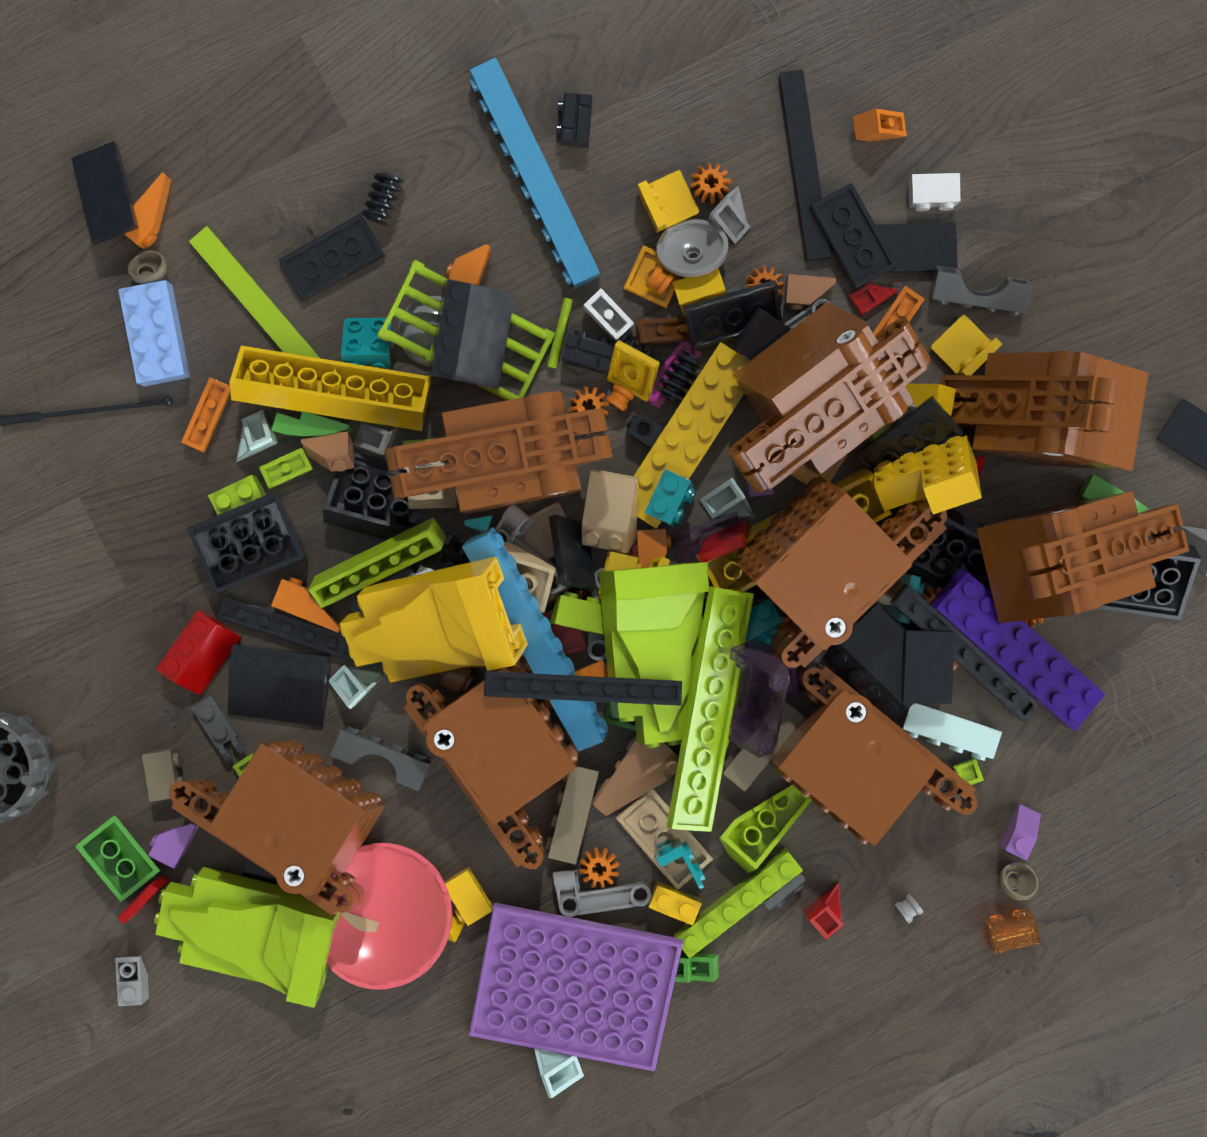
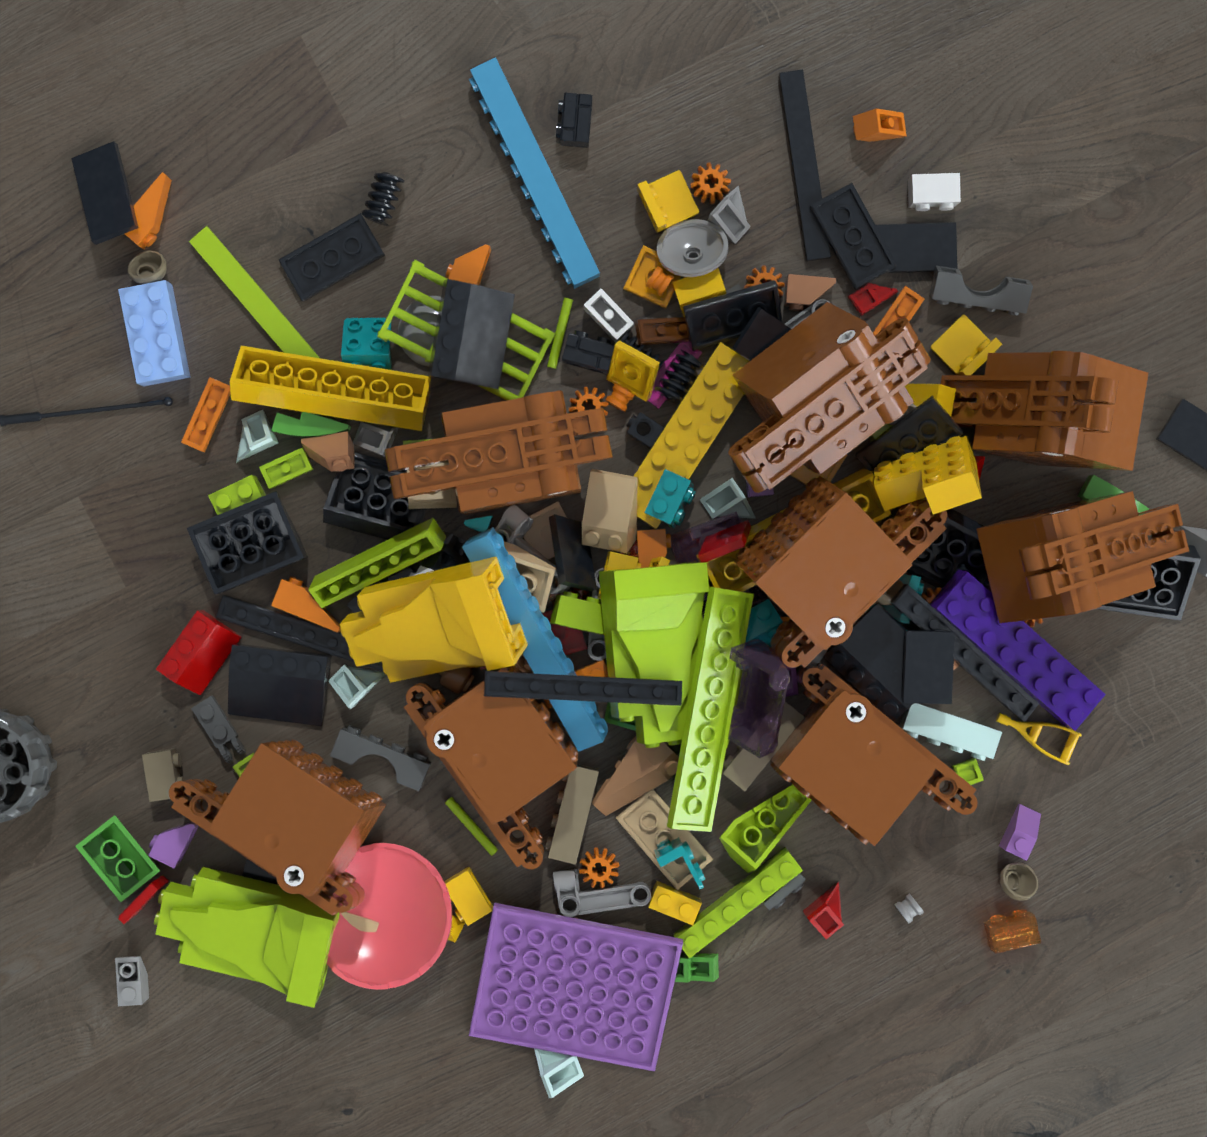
none -> lime bar [445,796,498,856]
none -> yellow piece [996,713,1082,765]

